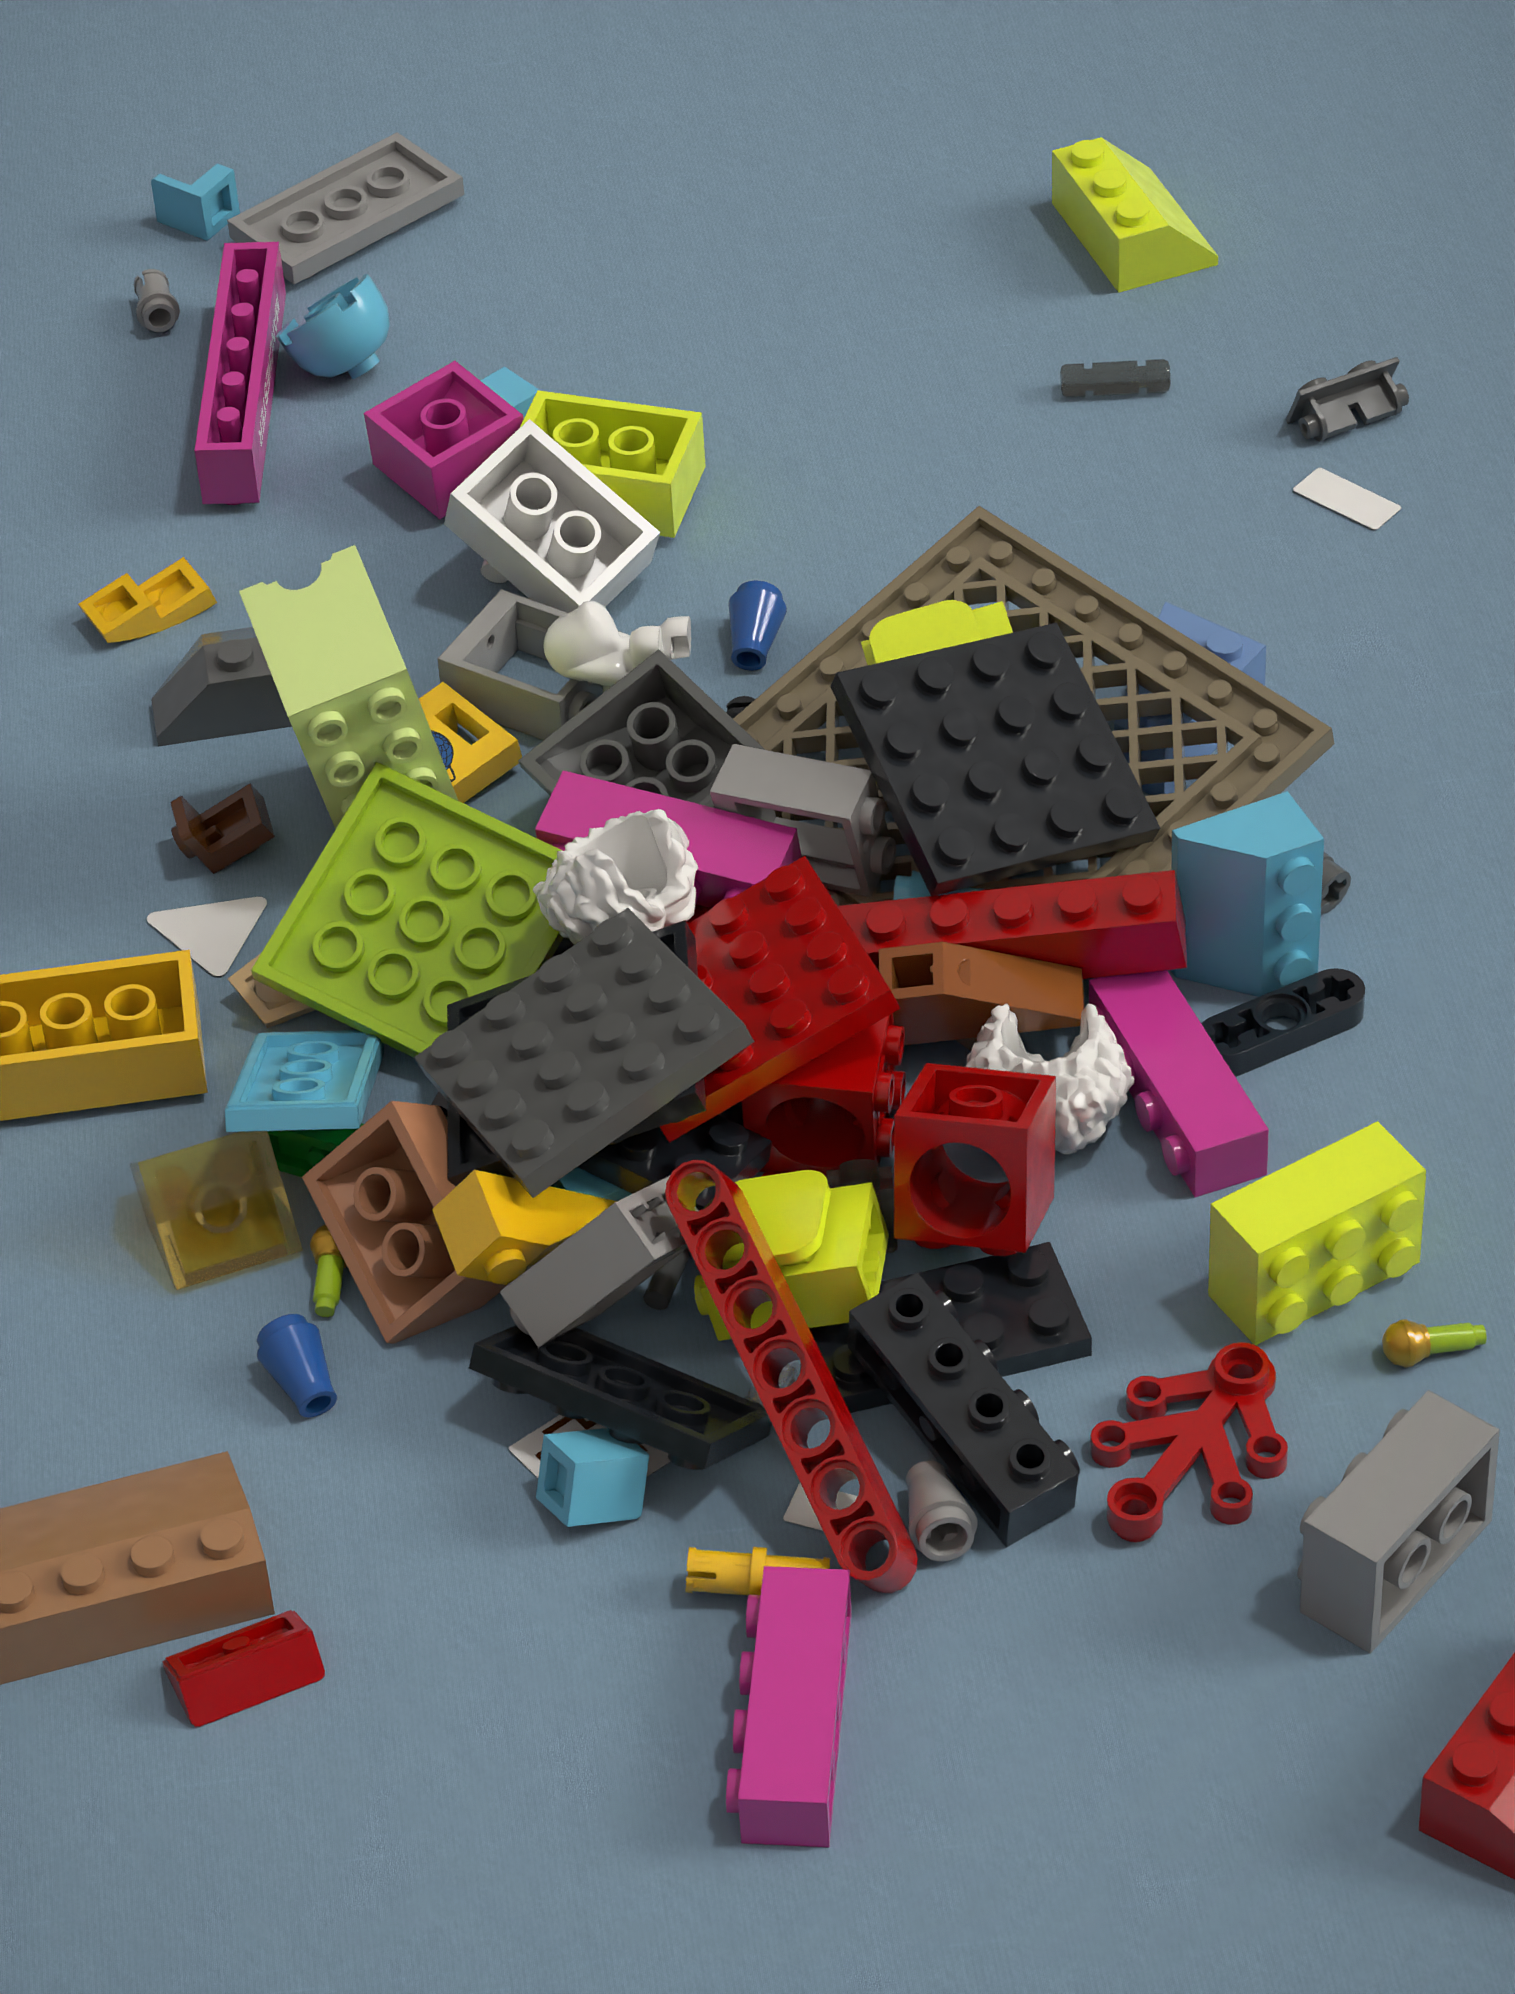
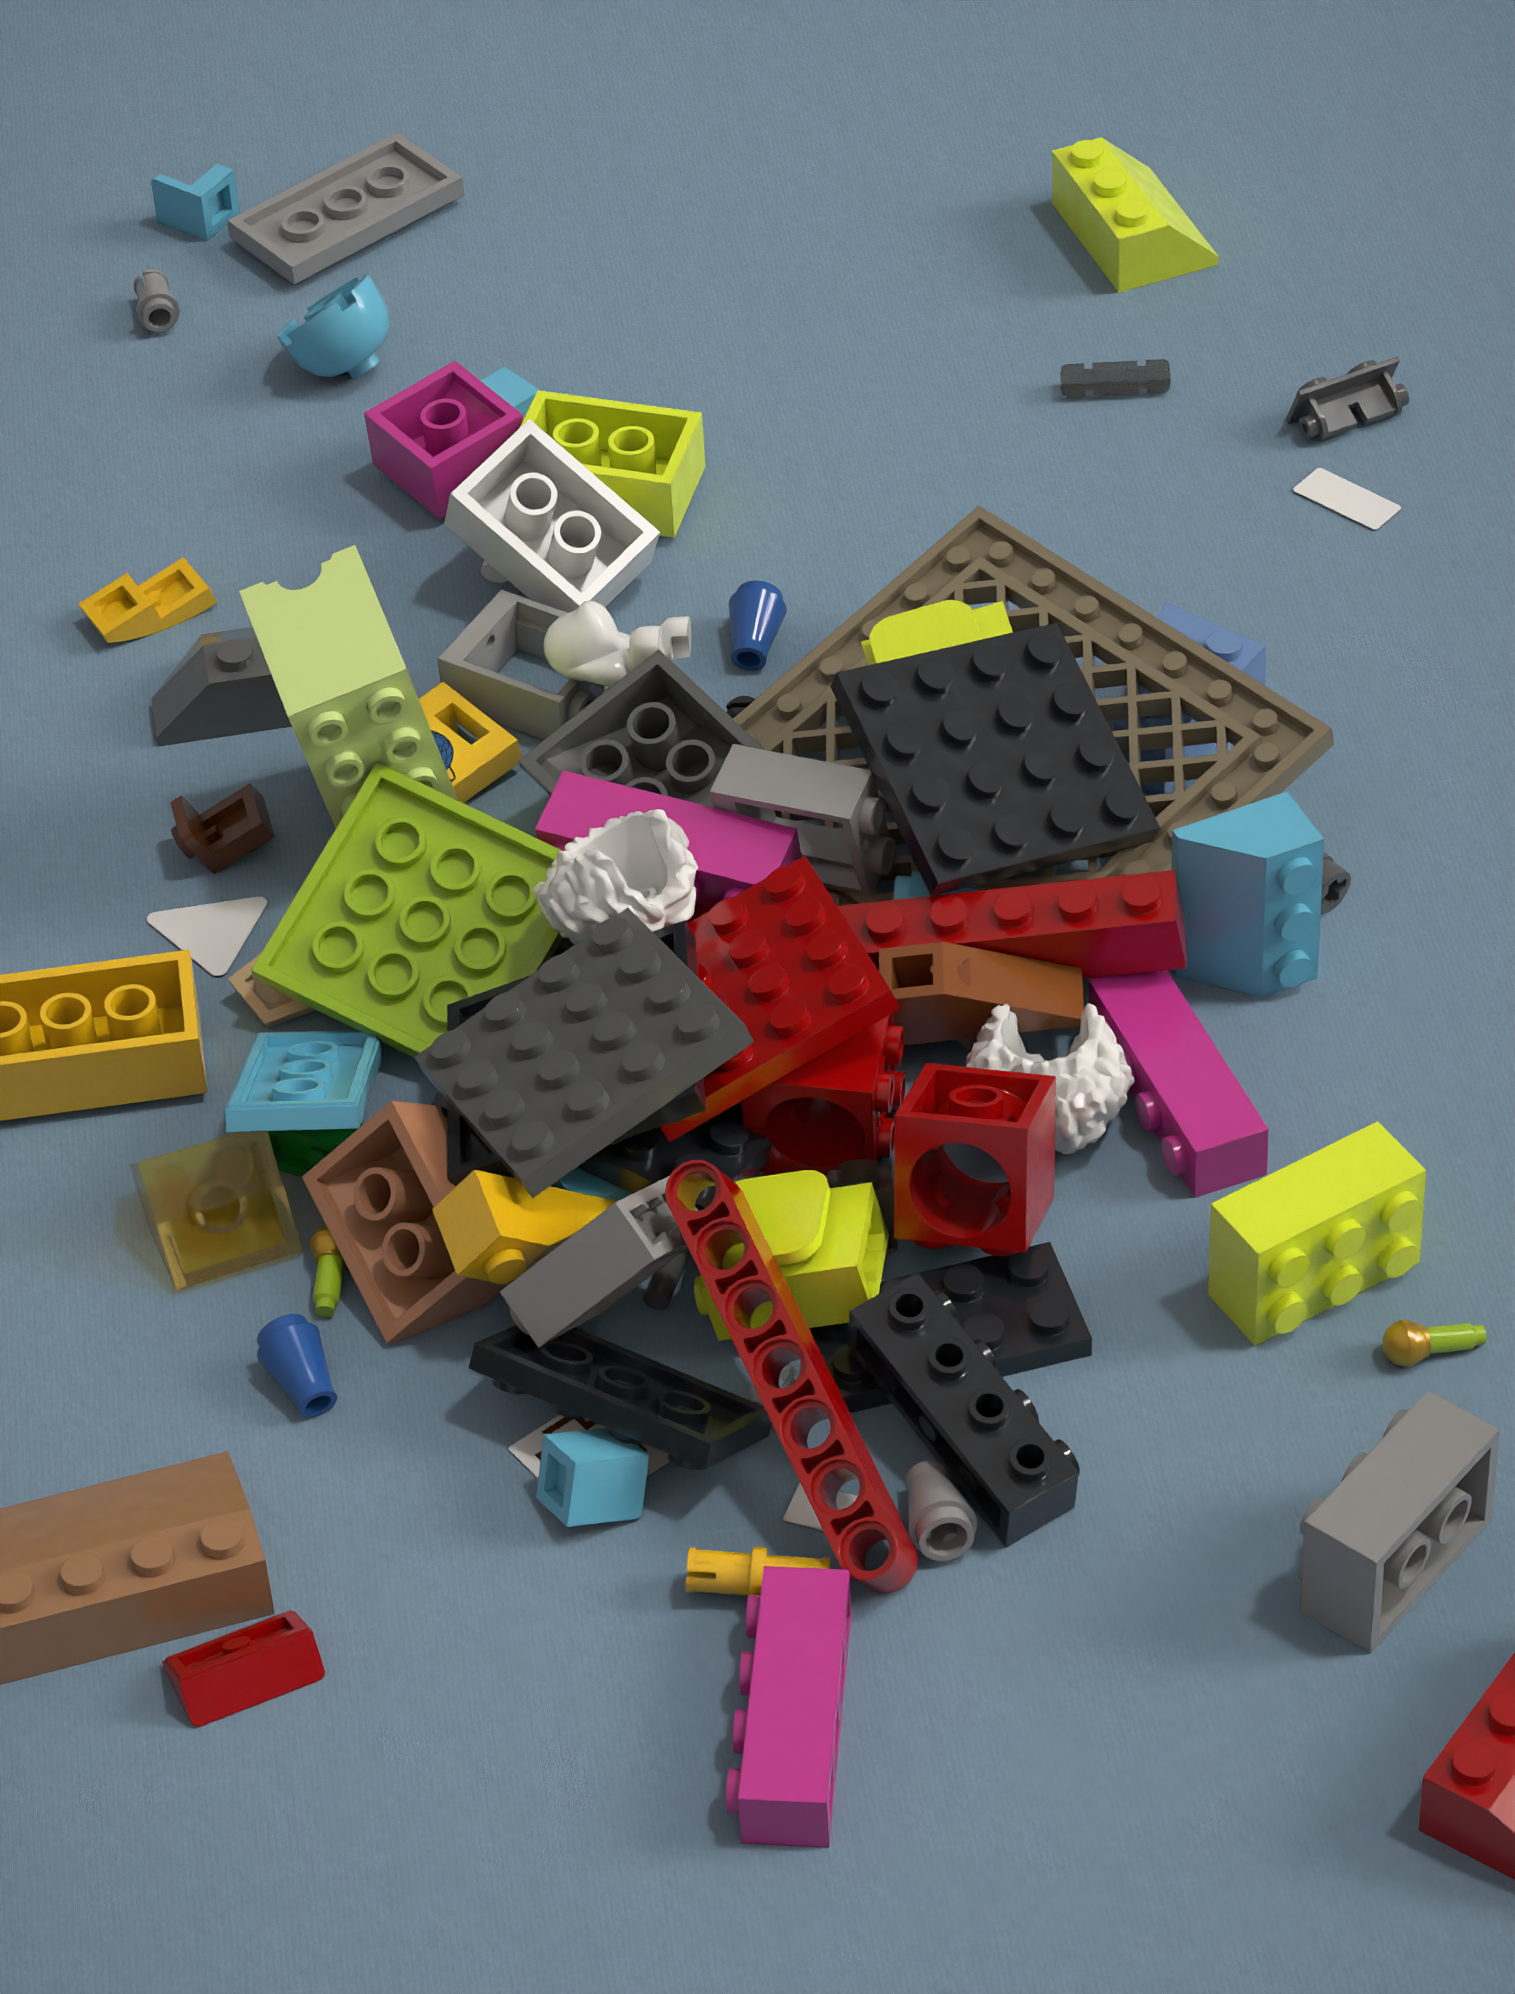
dark pink brick [194,242,286,505] -> none
red plant [1090,1342,1288,1542] -> none
black beam [1201,968,1365,1077] -> none

